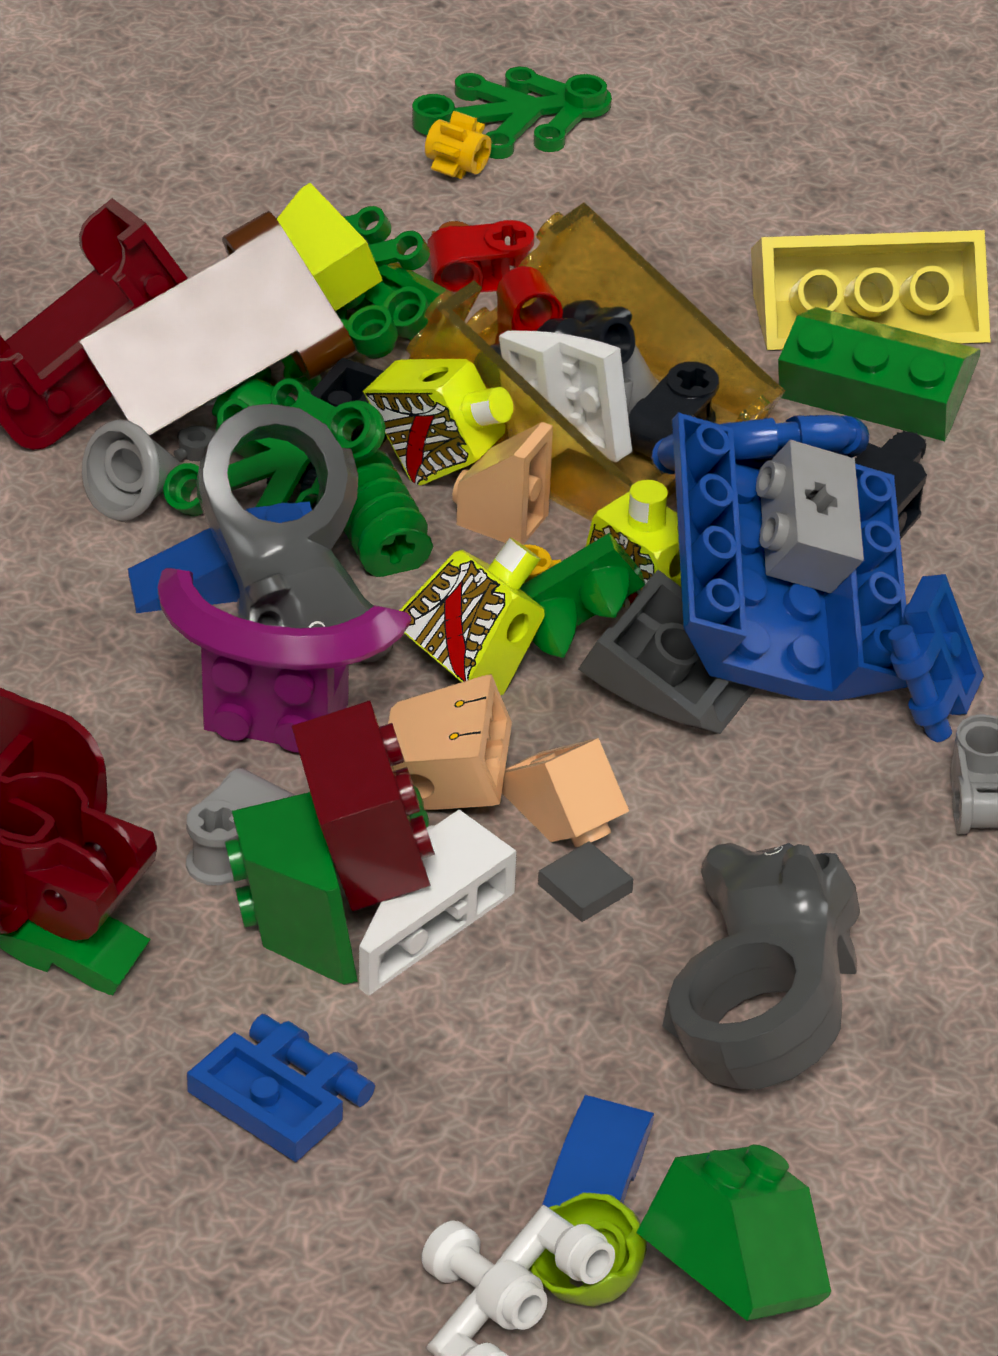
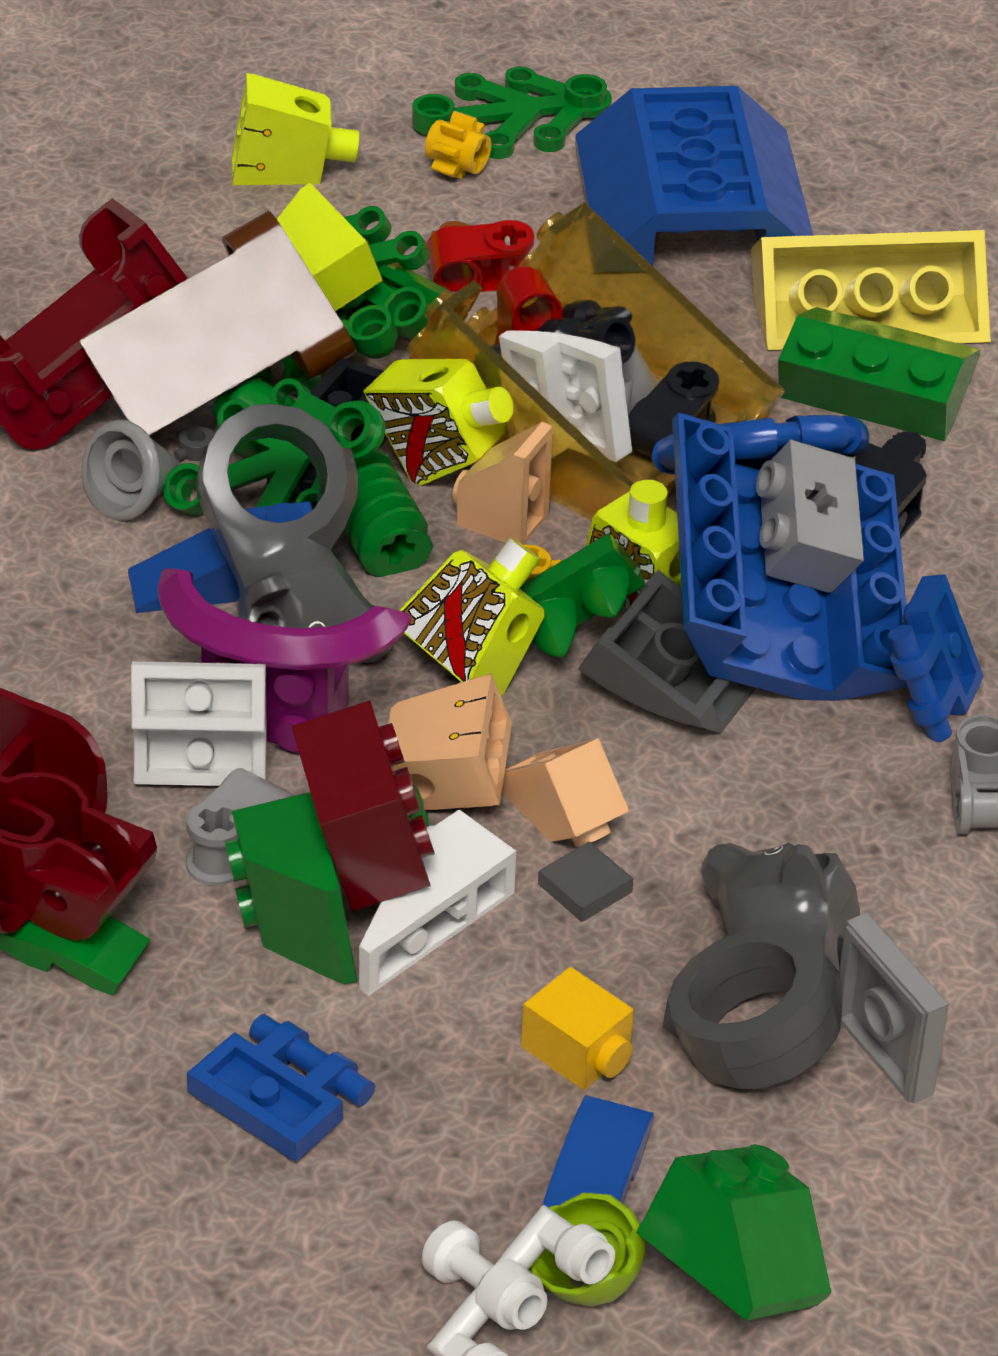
none -> white slope [131,661,267,786]
none -> neon yellow torso [231,73,359,185]
none -> yellow brick [521,966,634,1090]
none -> blue slope [575,86,814,270]
none -> light grey tile [839,912,949,1104]

